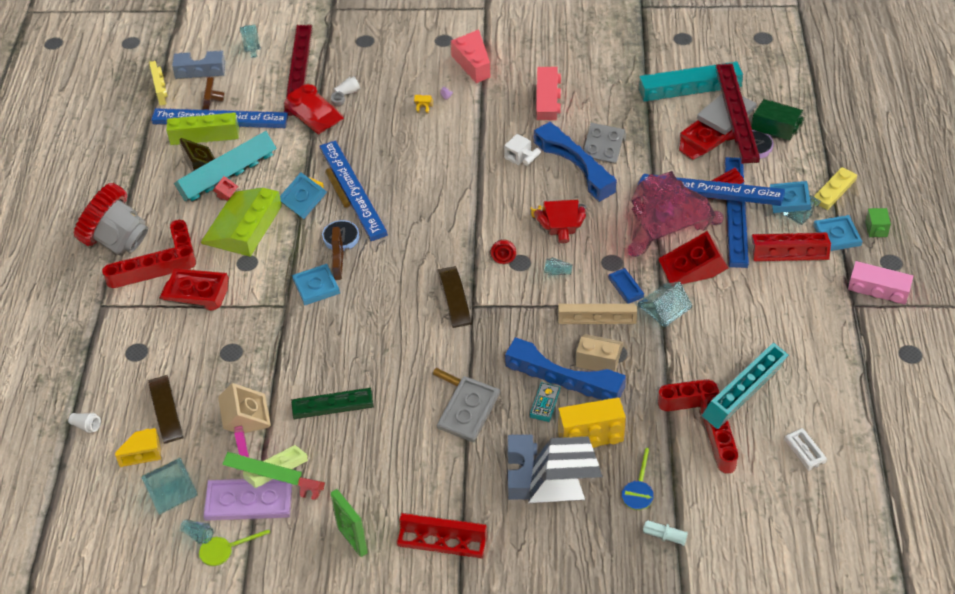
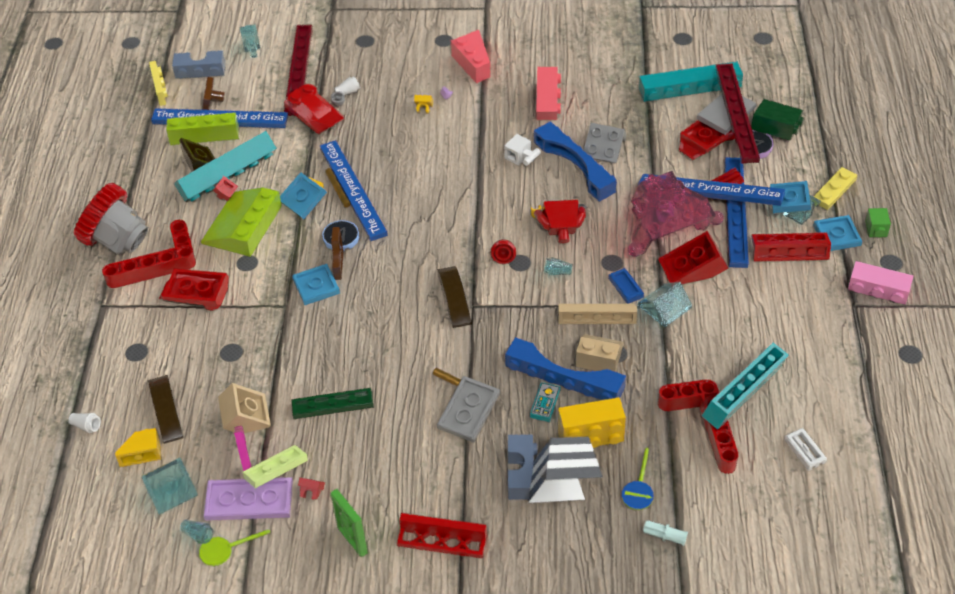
bright green sticker [222,452,302,485] -> none

